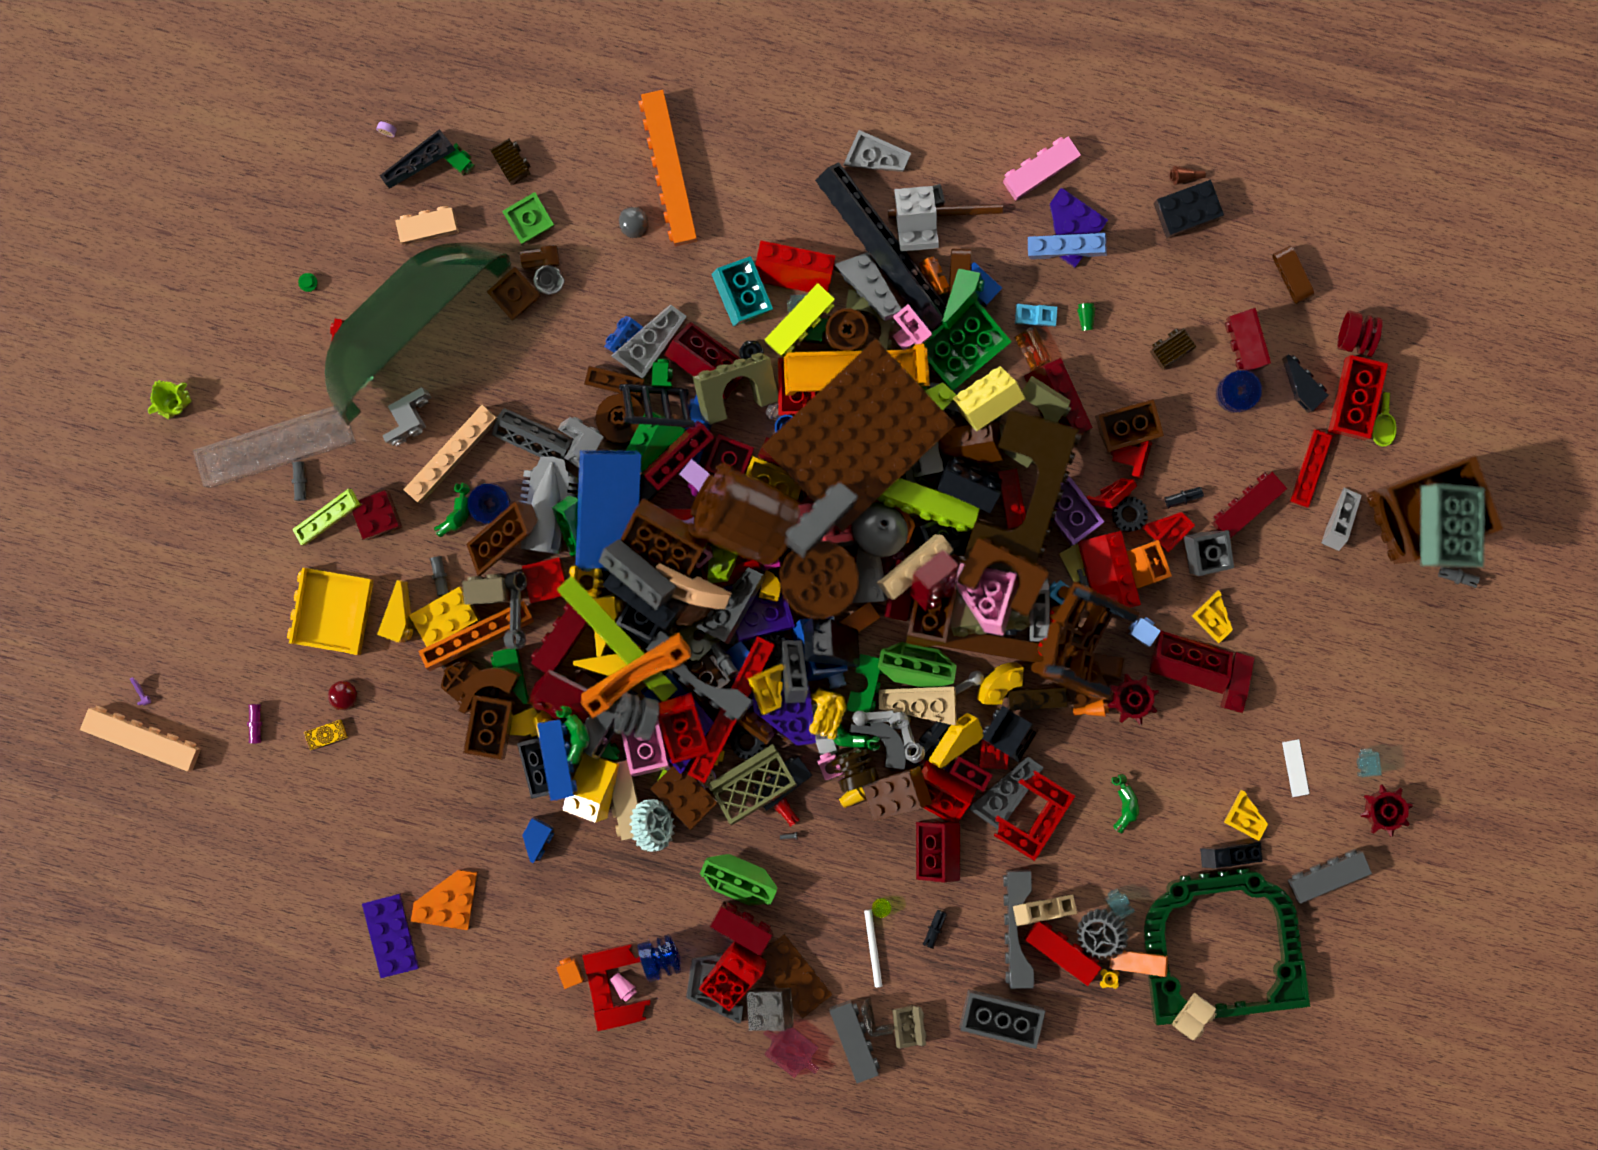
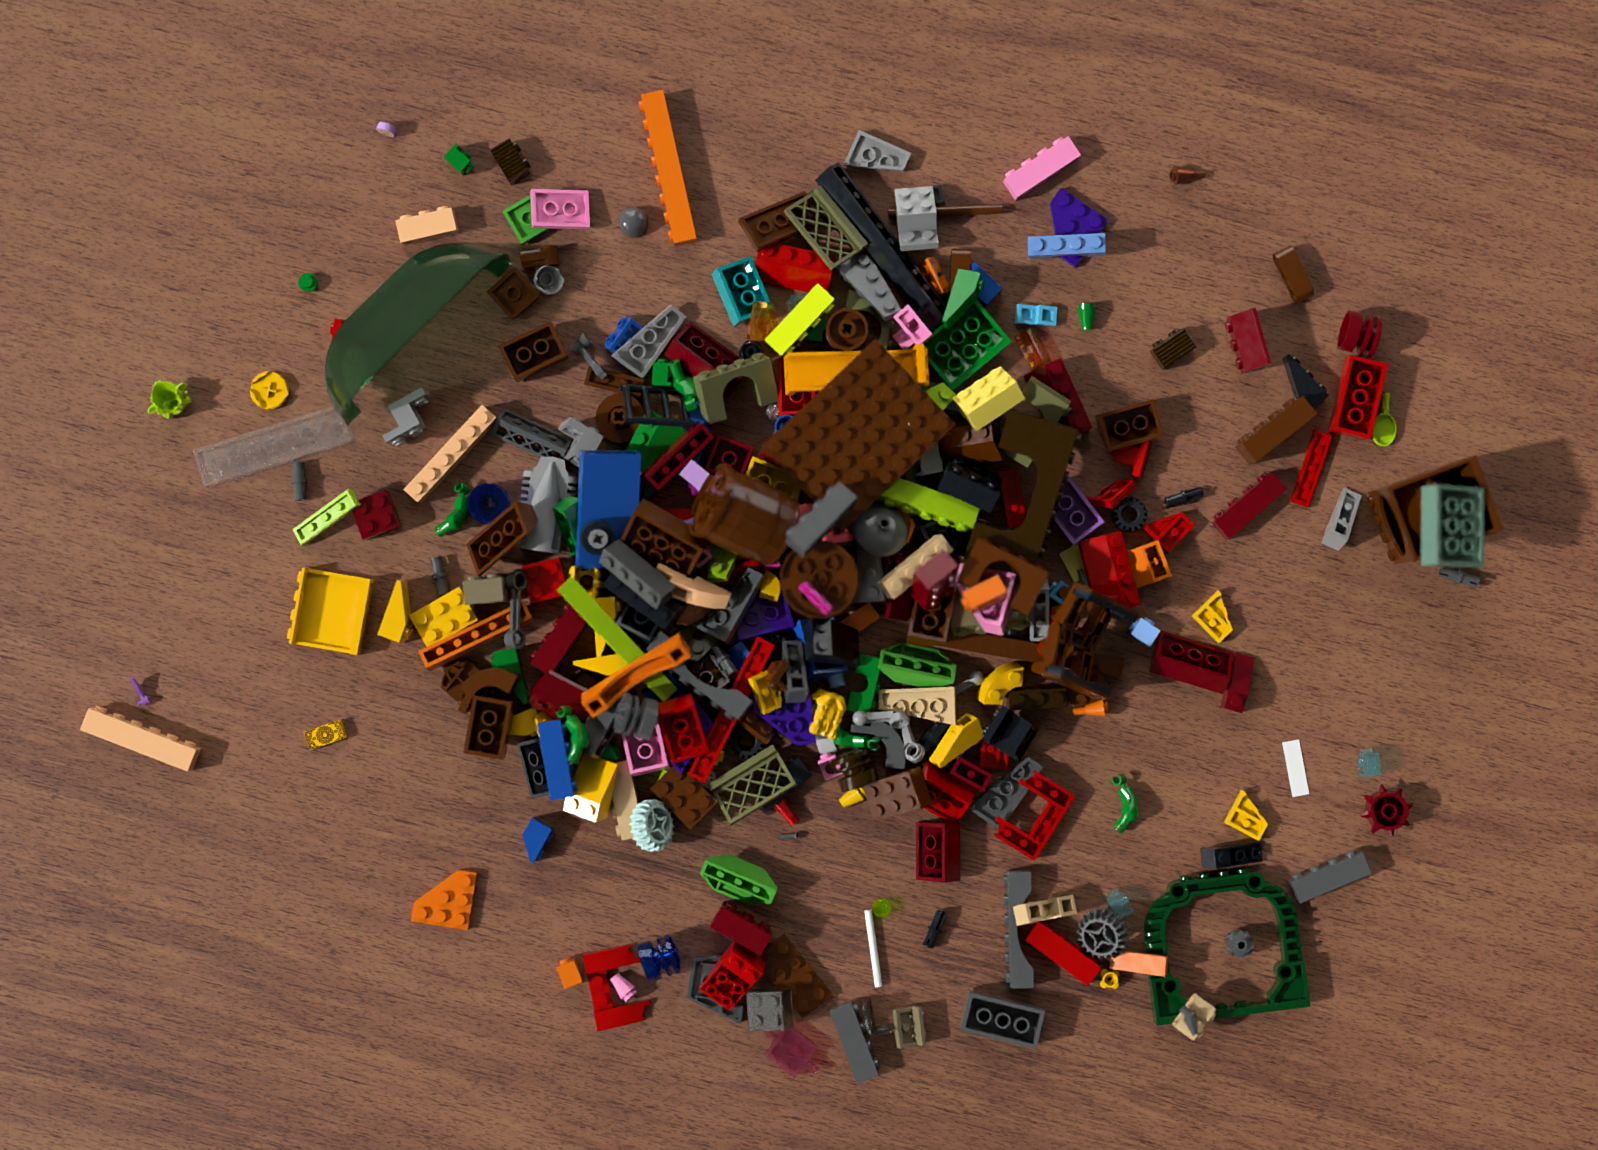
magenta pin [247,704,263,743] -> none
dark red hair [328,681,357,711] -> none
dark purple plate [362,894,419,978] -> none
black wing [379,129,456,189] -> none
dark red brick [1108,673,1159,725] -> none
black brick [1153,179,1224,239] -> none
dark grey slope [1184,530,1234,576] -> none
clear blue wheel [1216,370,1262,413] -> none
none -> yellow tile [250,371,289,410]
none -> reddish brown brick [499,321,569,383]
none -> bright pink plate [530,189,590,229]
none -> dark grey brick [570,333,607,380]
none -> black wheel [579,520,615,555]
none -> green arm [668,359,698,412]
none -> reddish brown tile [738,191,823,252]
none -> clear orange wing [747,301,779,341]
none -> reddish brown bracket [764,660,789,692]
none -> olive fence [784,185,868,271]
none -> dark pink axle [799,581,832,614]
none -> orange brick [961,575,1007,615]
none -> dark grey bar [1179,1005,1198,1036]
none -> dark grey brick [1223,928,1254,958]
none -> reddish brown brick [1235,396,1317,465]

